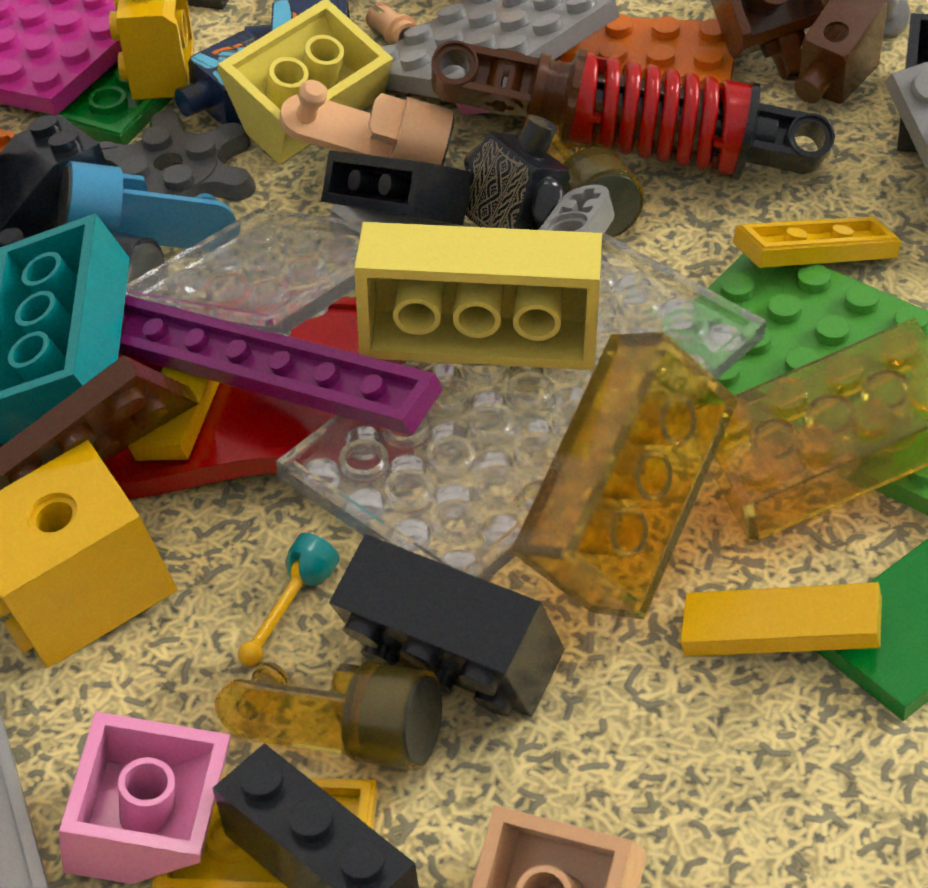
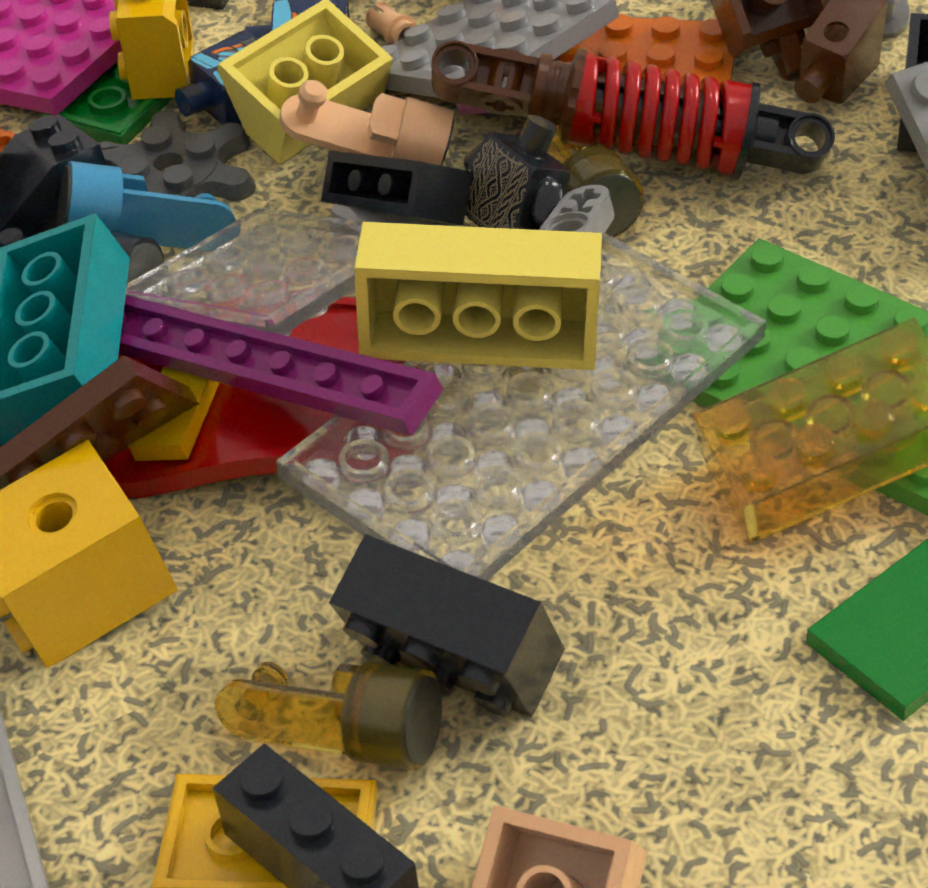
bright pink slope [59,711,230,884] -> none
hinge [238,533,340,666] -> none
clear yellow brick [511,332,739,620] -> none
yellow tile [680,582,882,657] -> none
yellow tile [732,216,902,268] -> none

